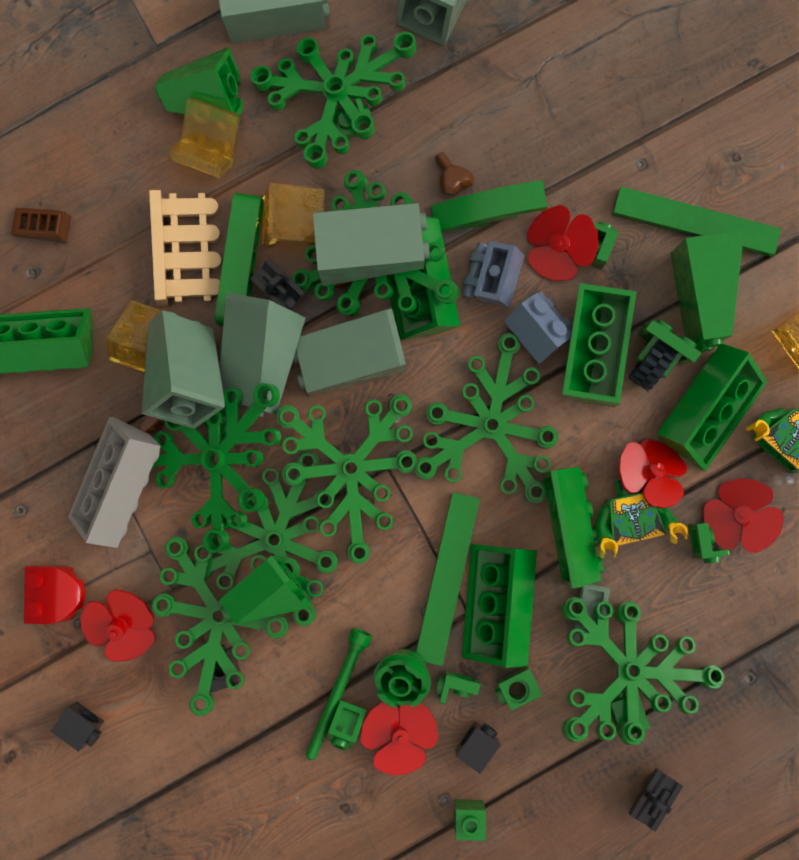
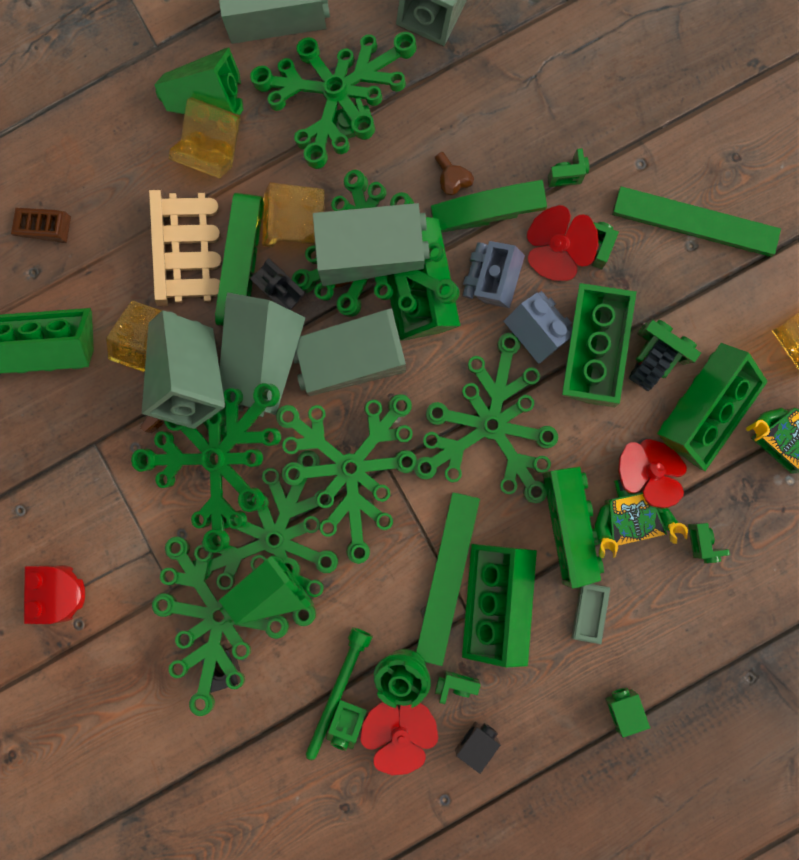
black brick [51,701,104,752] -> none
light grey slope [68,416,161,548] -> none
red piece [80,589,155,662] -> none
green brick [454,799,486,841] -> none
green brick [494,666,543,711] -> none
green plant [560,597,724,745] -> none
black hips [629,768,683,832] -> none
green slope [670,230,744,352] -> none
red piece [704,478,784,553] -> none
none -> green bracket [548,148,589,187]

